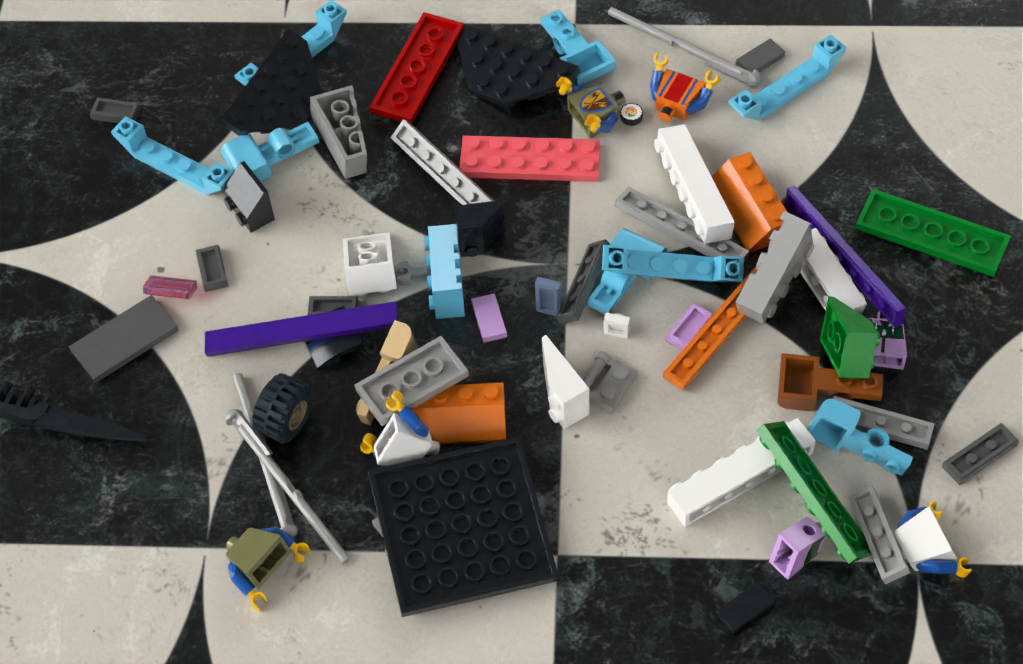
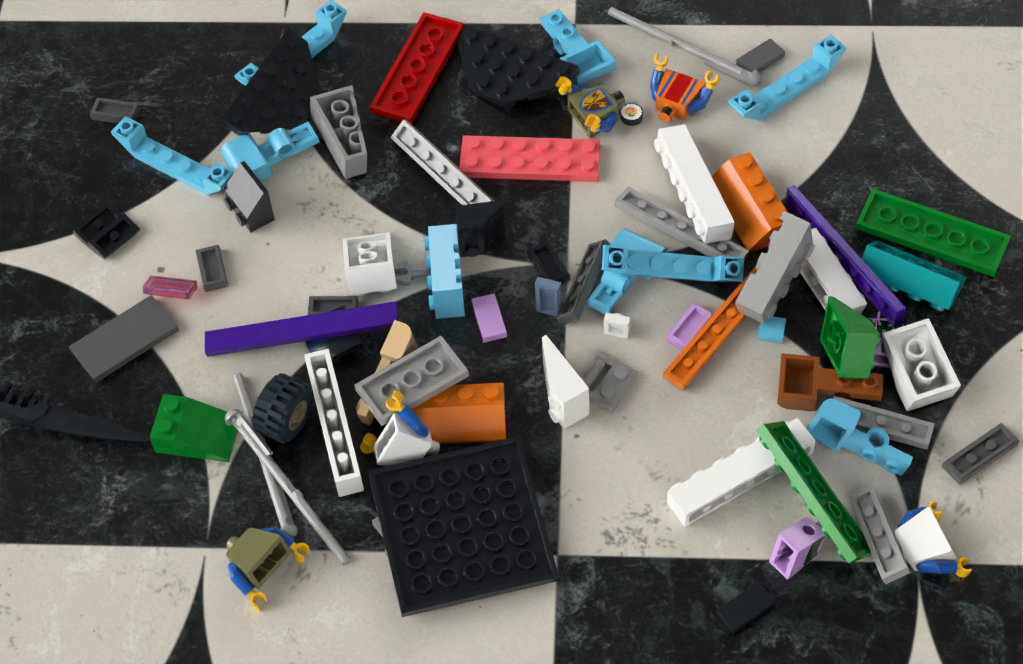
none -> black slope [73,202,140,259]
none -> green slope [149,394,238,462]
none -> white brick [304,349,364,497]
none -> black tile [527,241,570,284]
none -> medium azure tile [757,316,786,344]
none -> teal slope [862,240,967,311]
none -> white slope [882,318,961,412]

